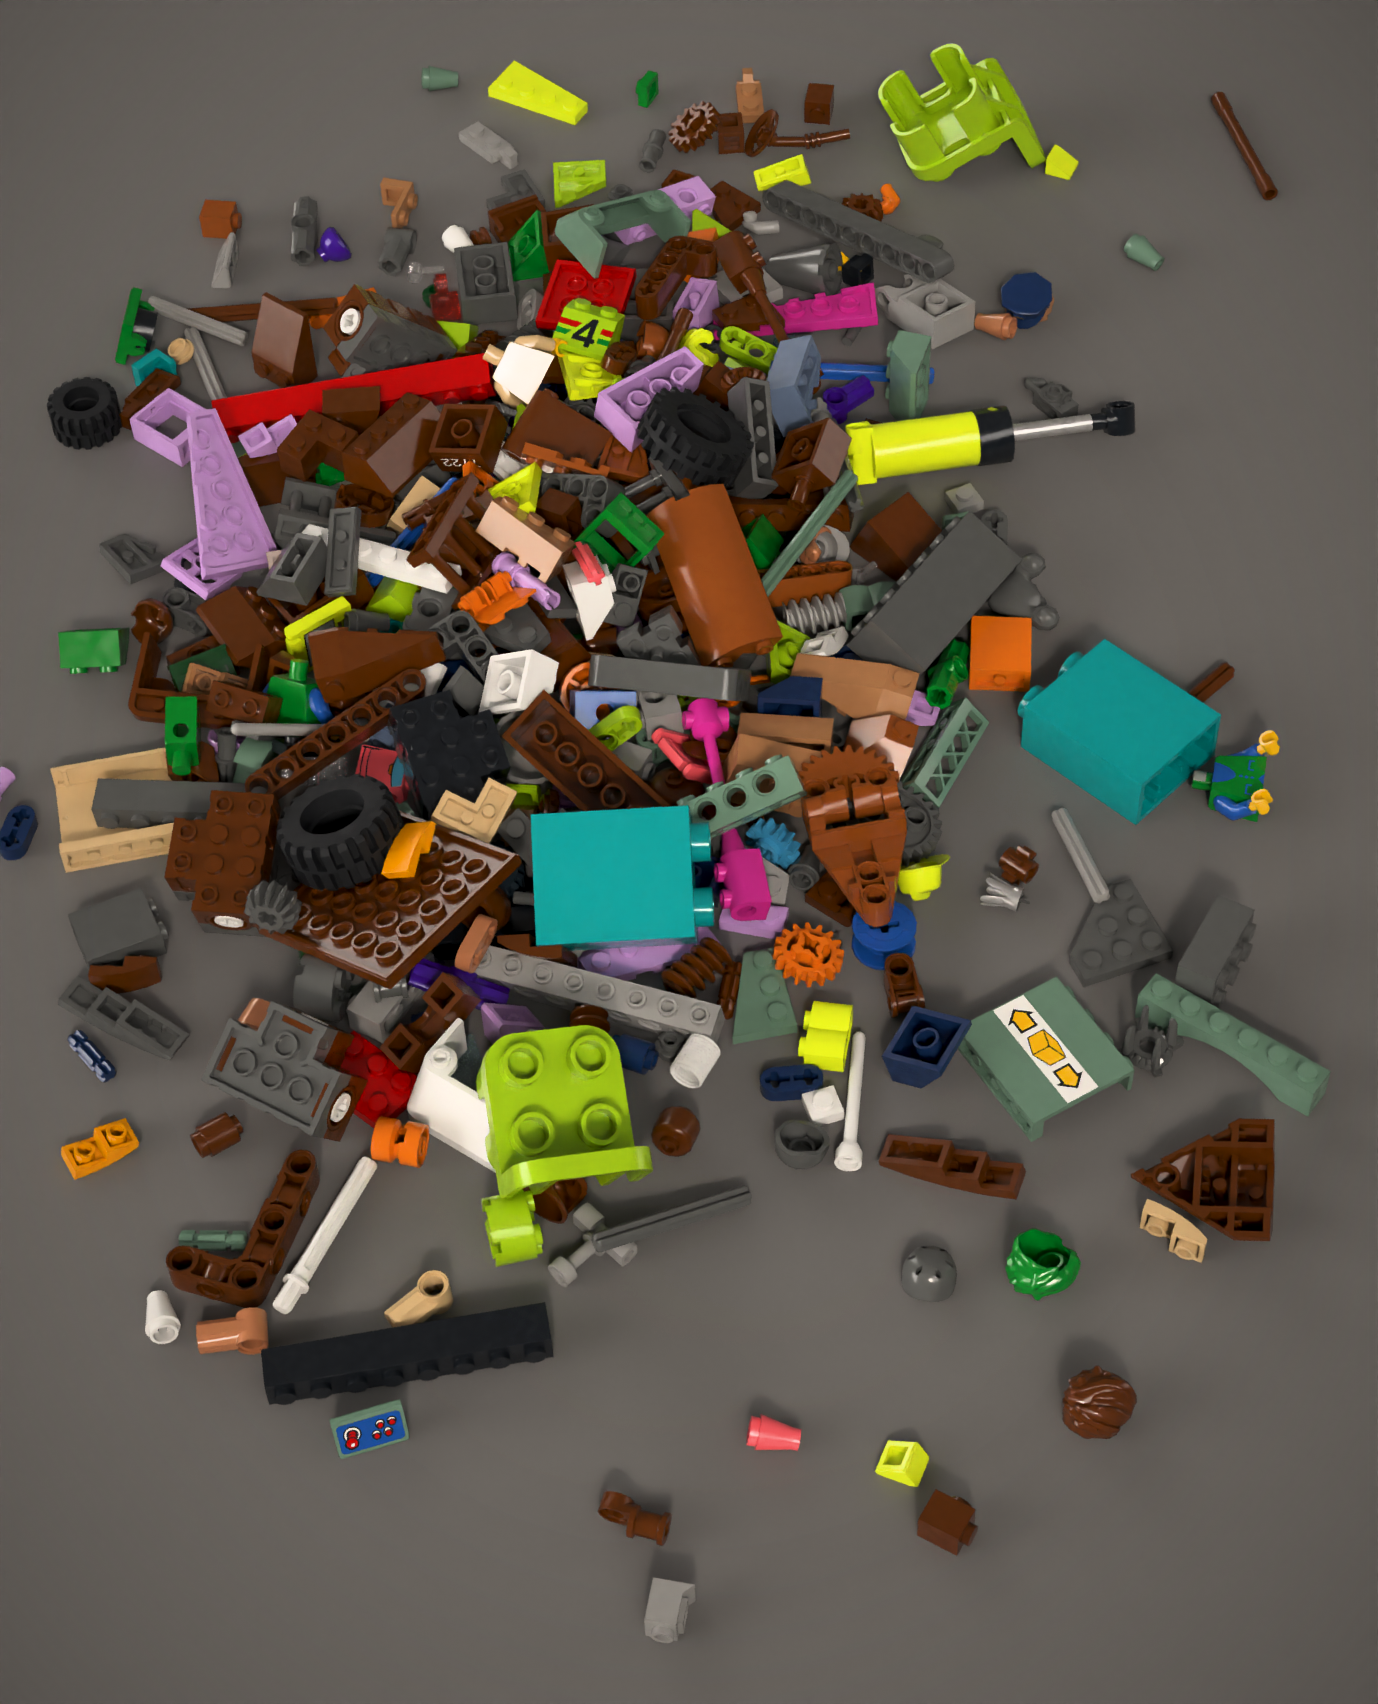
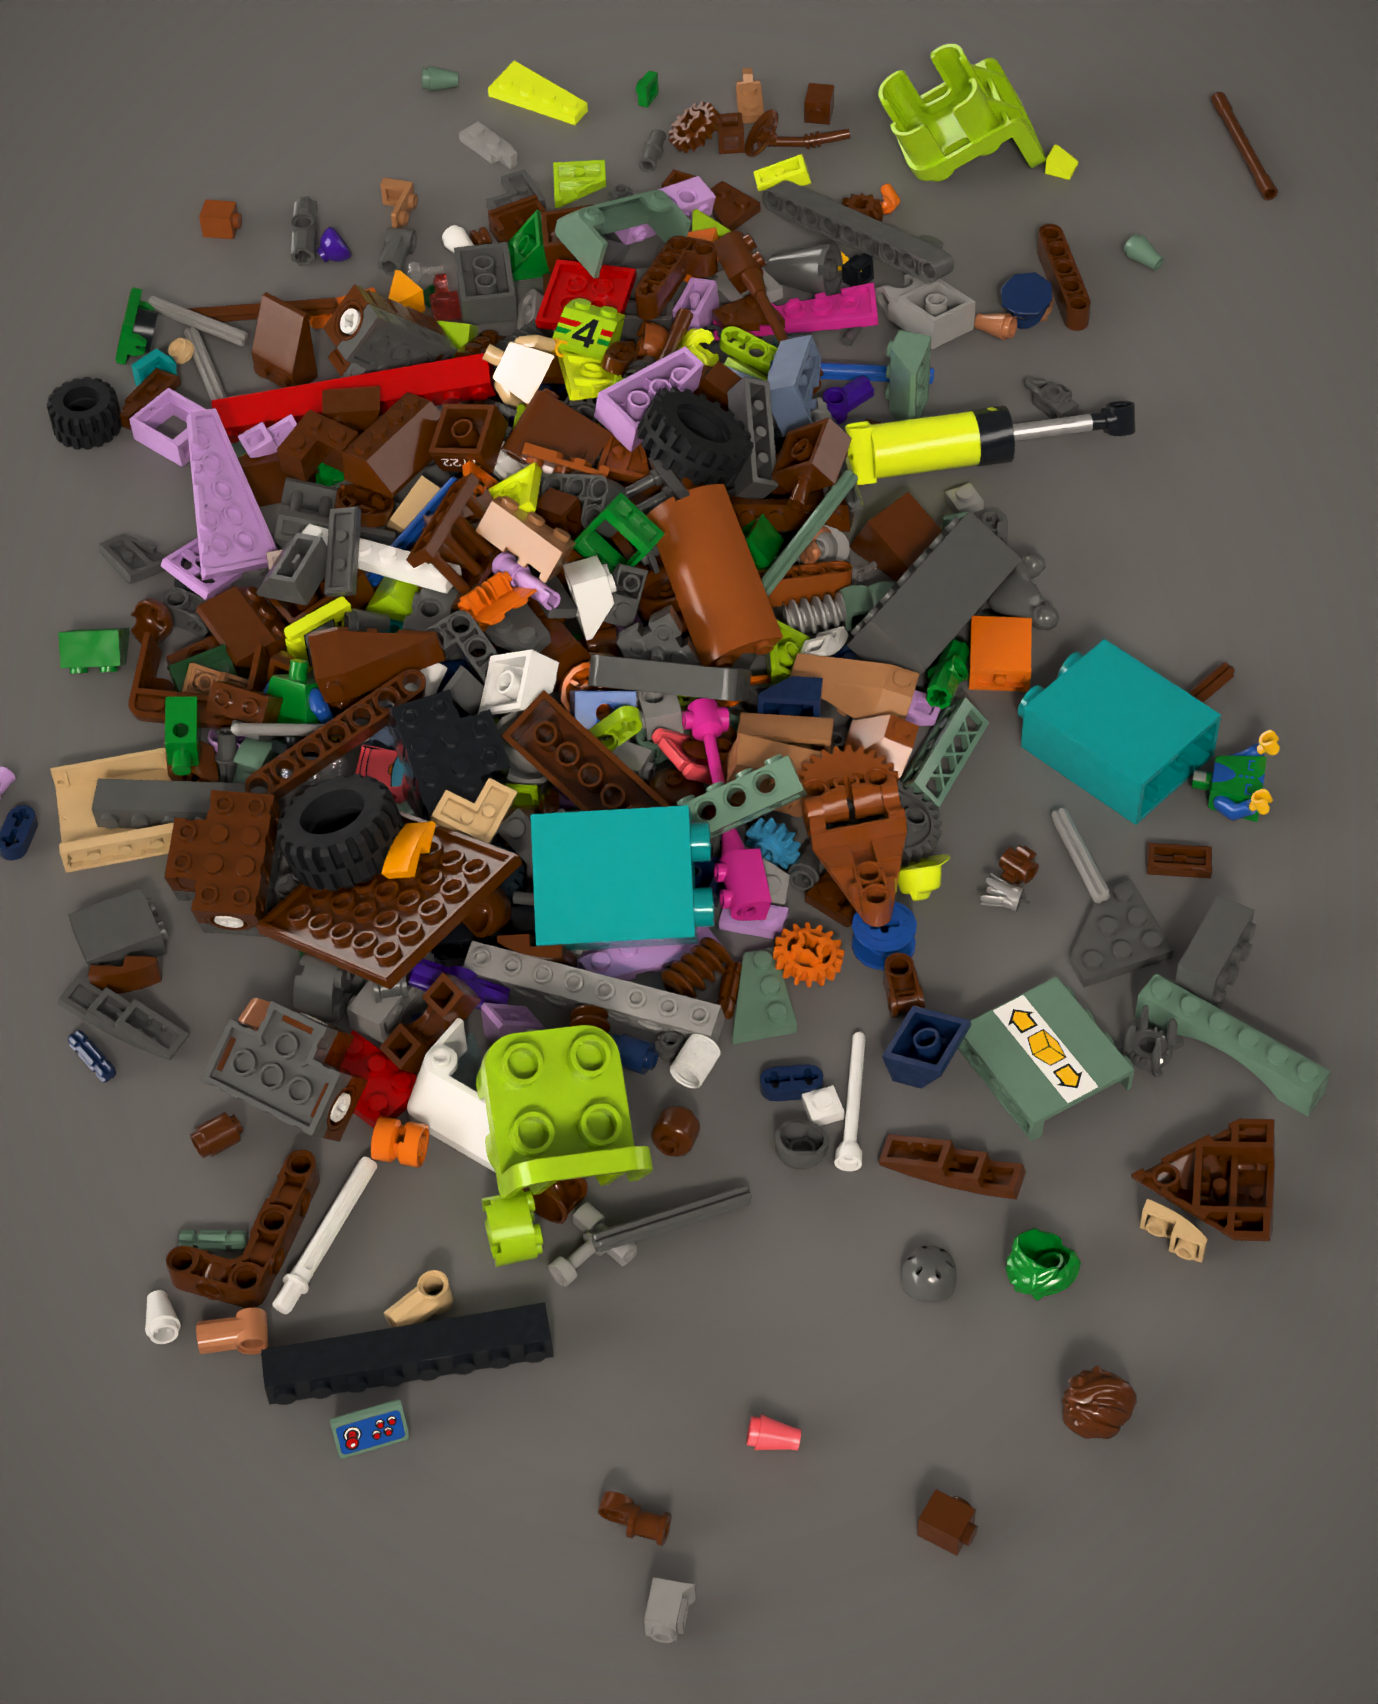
light orange slope [61,1118,139,1180] -> none
light grey slope [211,232,239,288] -> none
dark grey gear [244,879,302,935] -> none
reddish brown axle [402,490,448,531] -> none
nougat beam [455,914,498,974] -> none
coral axle [572,541,605,586] -> none
reddish brown gear [720,367,766,392] -> none
light grey arm [742,211,779,235] -> none
neon yellow brick [798,1001,853,1072] -> none
neon yellow slope [875,1440,929,1487] -> none
none -> light orange slope [388,270,425,312]
none -> reddish brown beam [1037,224,1091,331]
none -> reddish brown tile [1147,843,1212,879]

